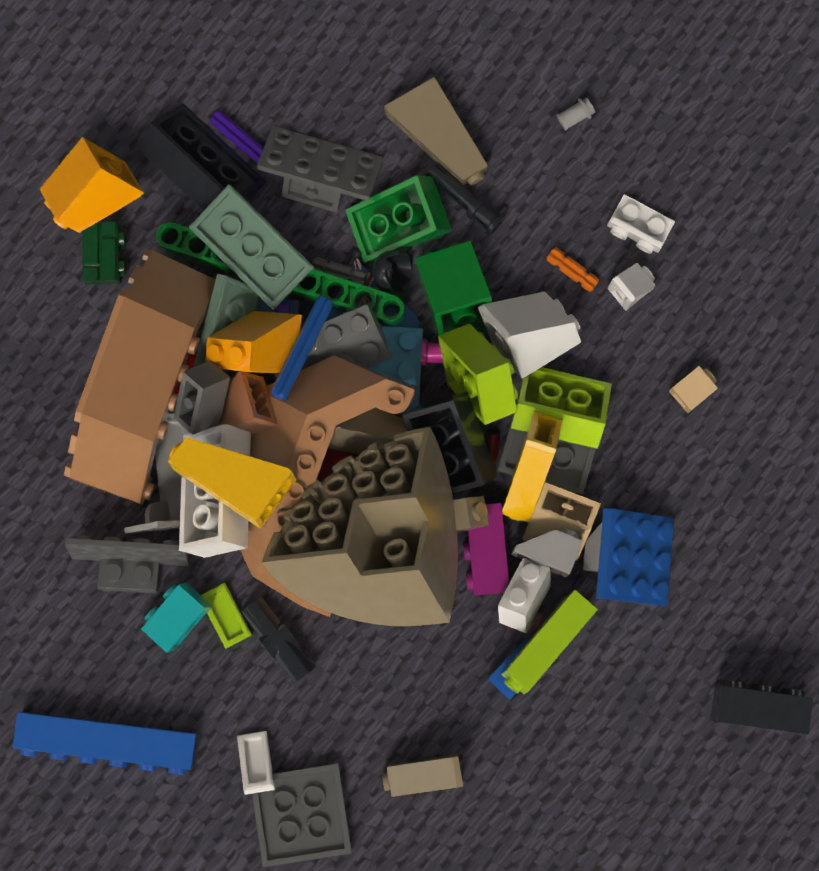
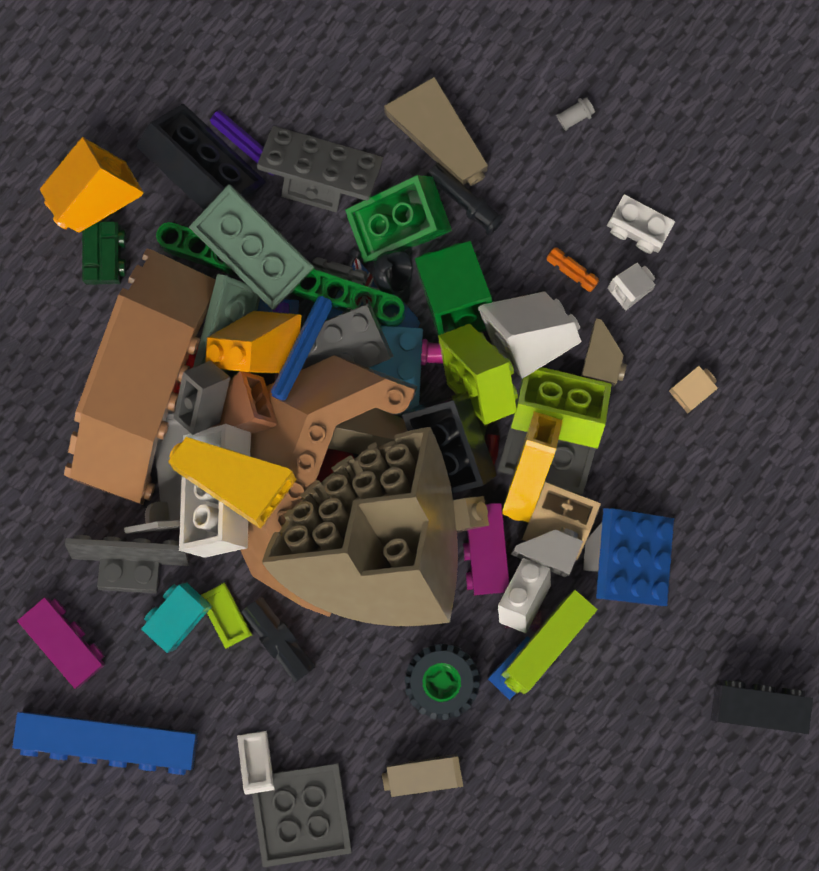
none -> magenta brick [17,597,105,689]
none -> black wheel [404,644,480,720]
none -> dark tan slope [581,318,627,387]

